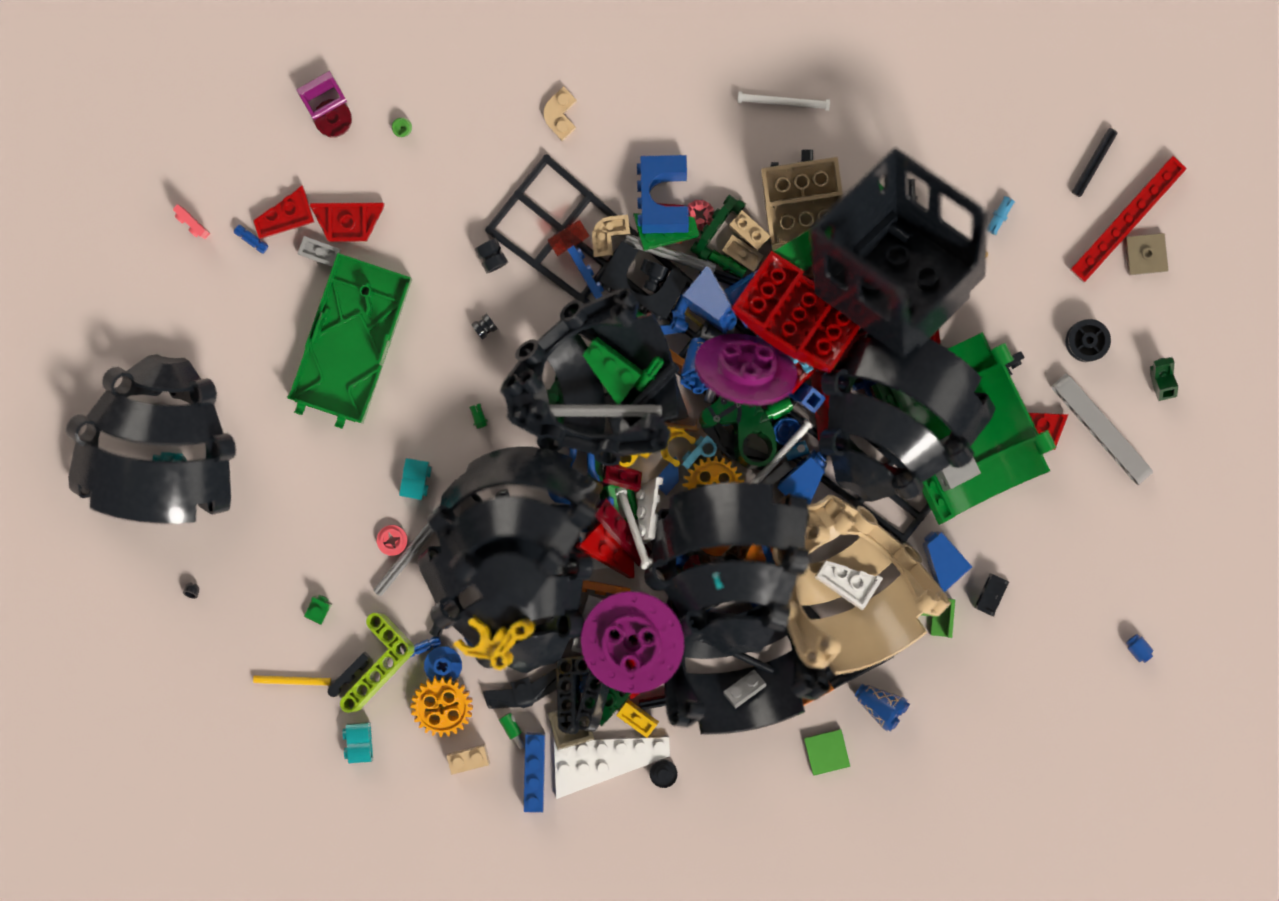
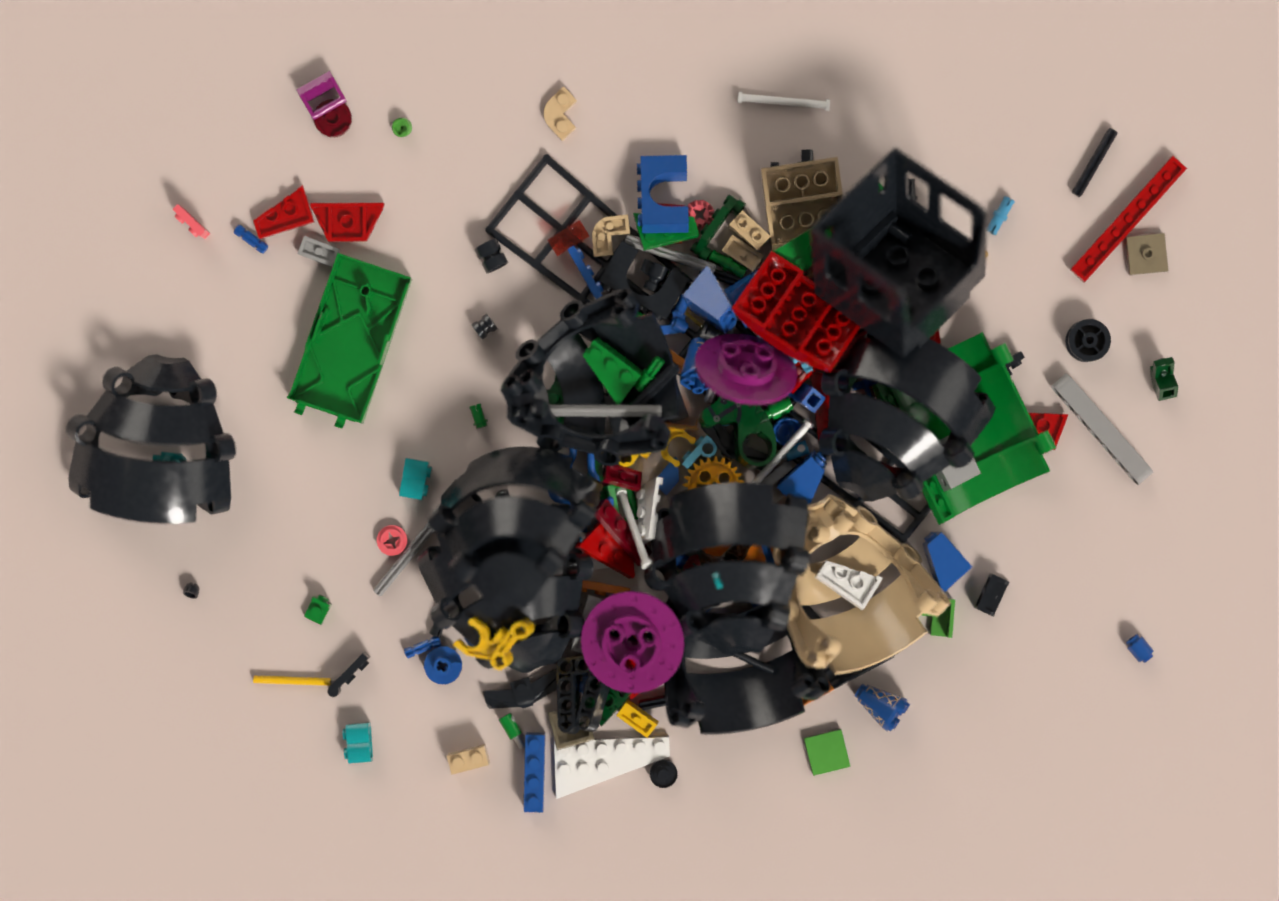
lime beam [340,613,415,713] -> none
light orange gear [410,676,473,737] -> none
light grey plate [724,670,766,708] -> none

